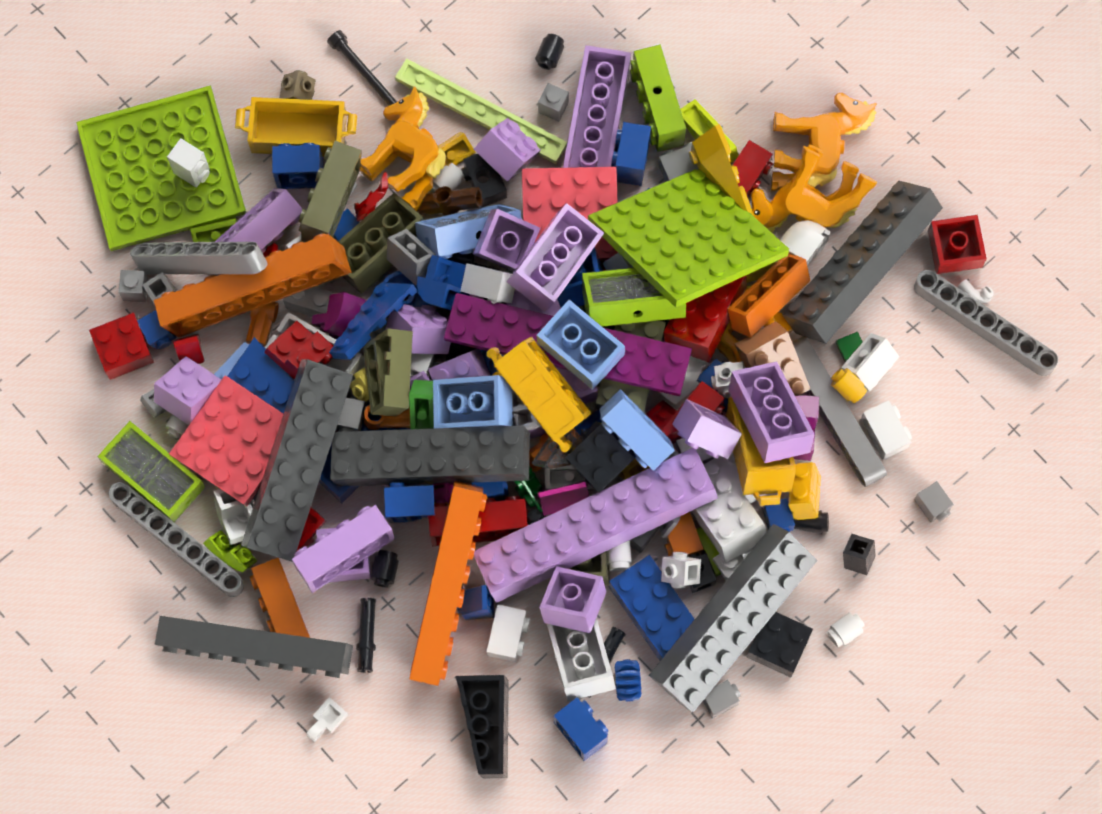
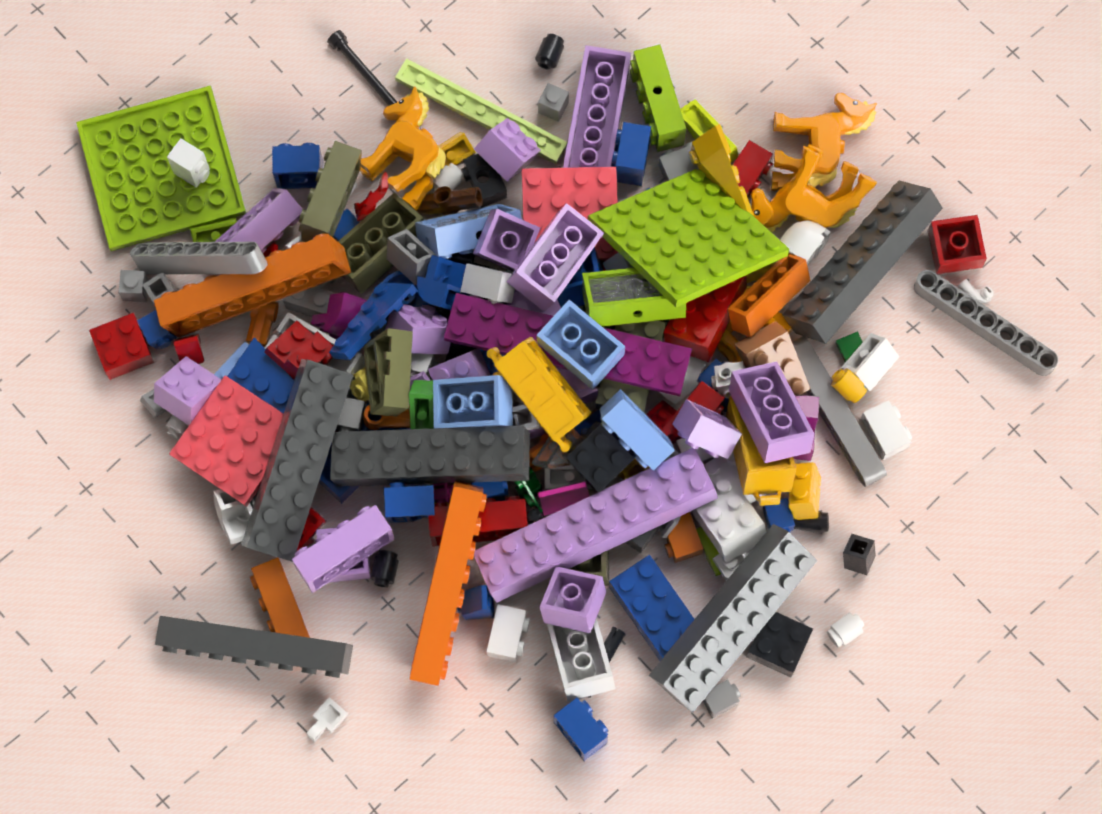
clear brick [97,421,205,522] -> none
light grey beam [109,482,244,597] -> none
lime slope [203,530,257,572] -> none
yellow container [235,97,357,157] -> none
dark tan brick [279,70,316,100] -> none
black pin [356,598,376,673] -> none
black wedge [456,675,509,779] -> none
white brick [607,540,632,571] -> none
blue gear [614,659,642,702] -> none
white brick [661,552,701,588] -> none
black brick [687,553,716,593] -> none
light grey brick [914,481,954,522] -> none

